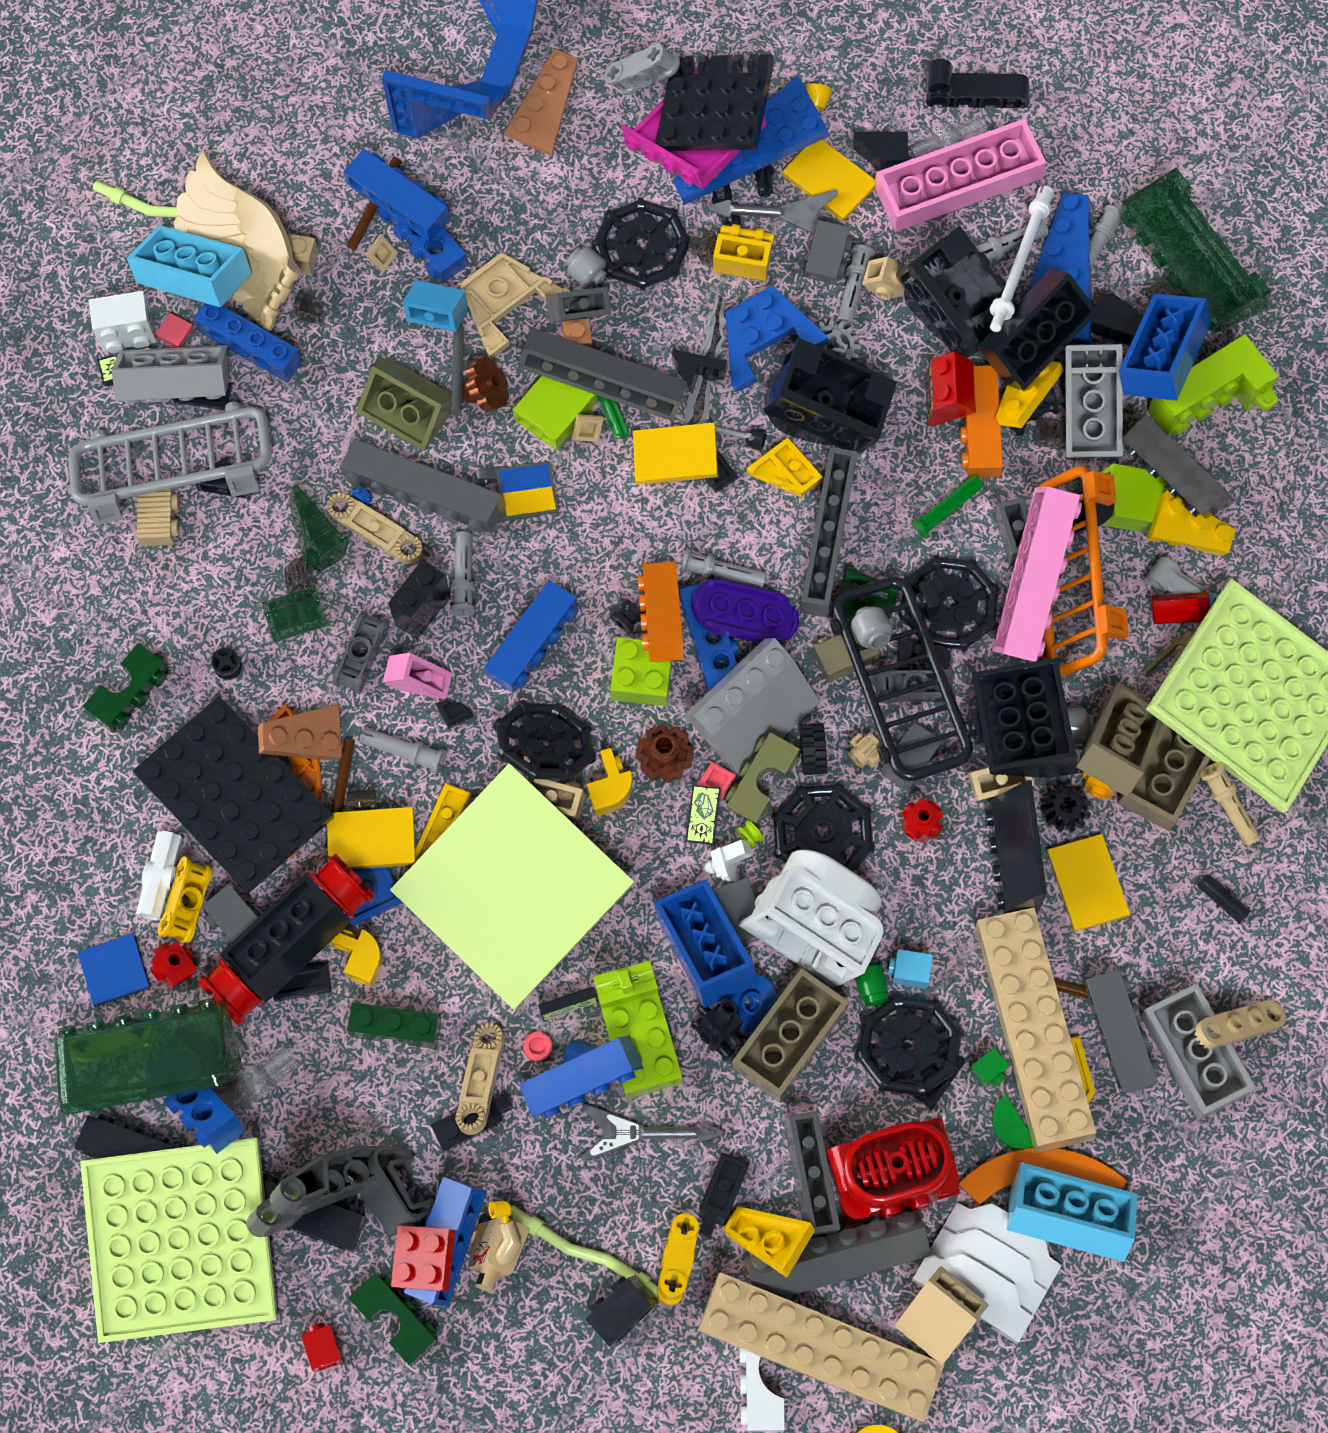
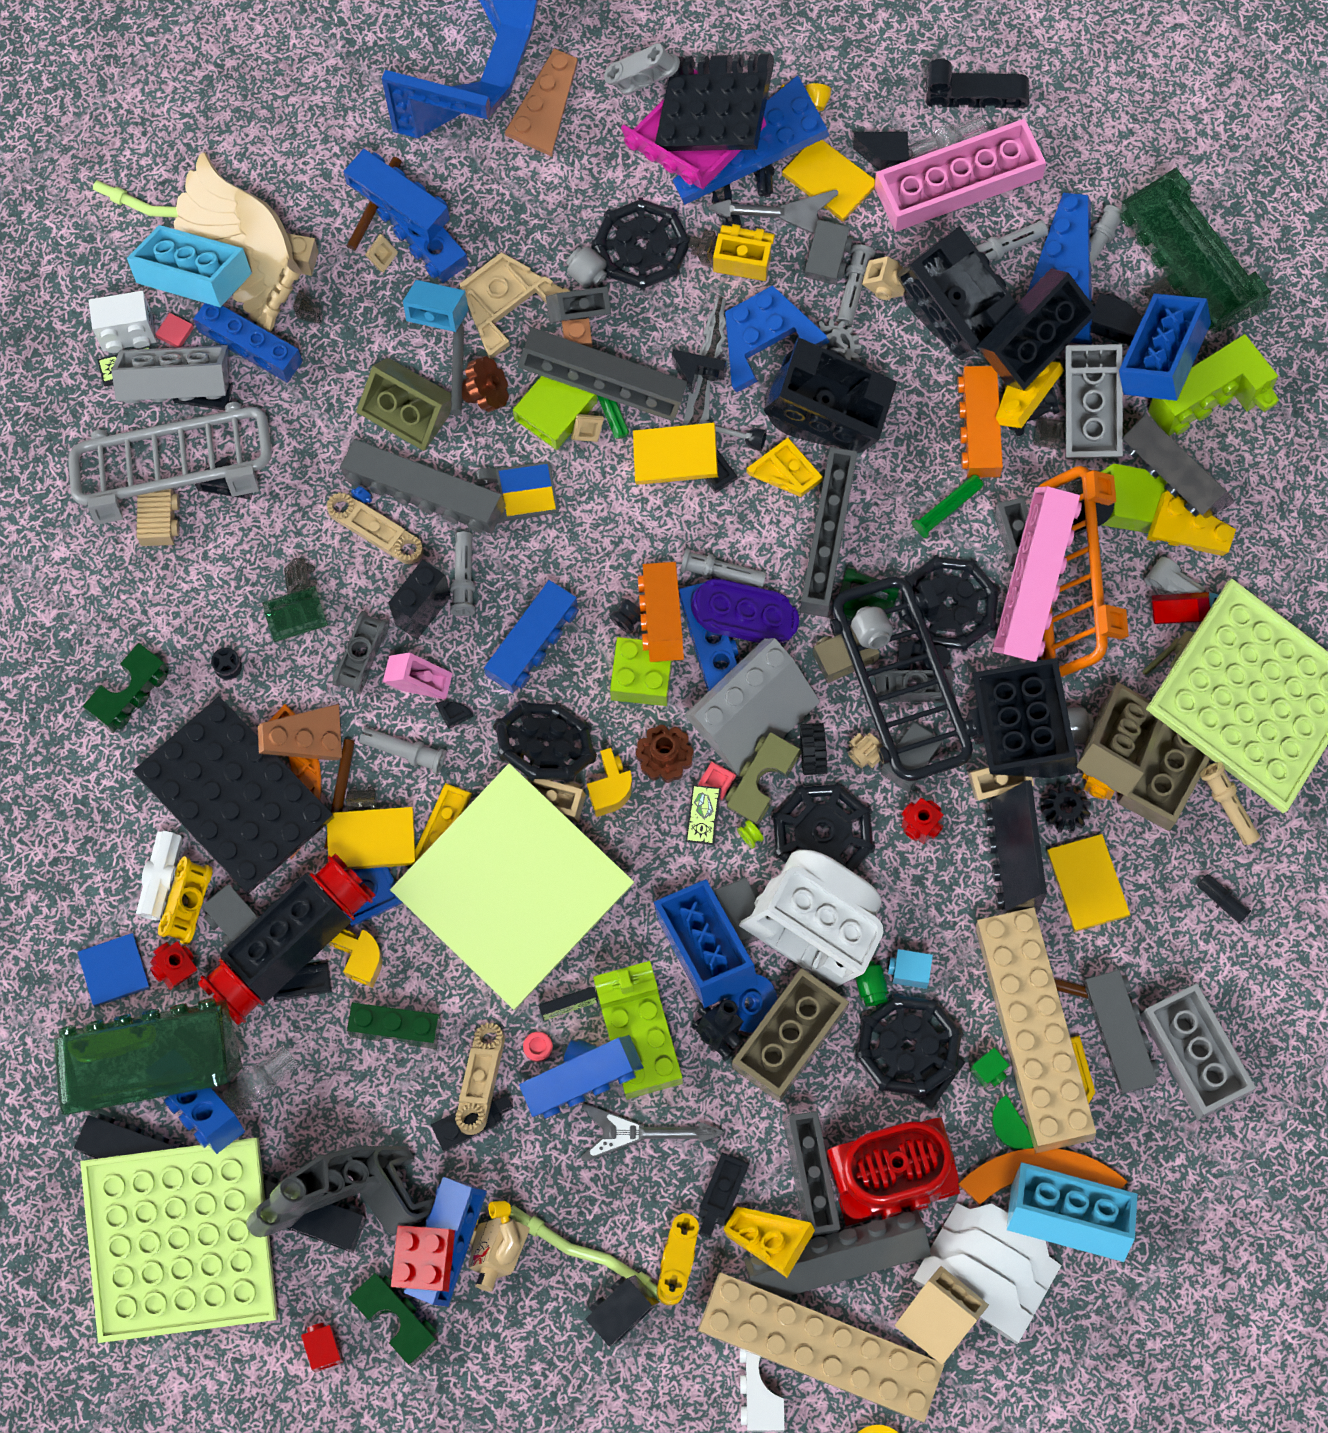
clear green slope [289,484,349,573] -> none
white piece [704,840,753,884] -> none
red slope [925,351,976,427] -> none
white bar [990,185,1054,332] -> none
tan plate [1194,1000,1286,1049] -> none

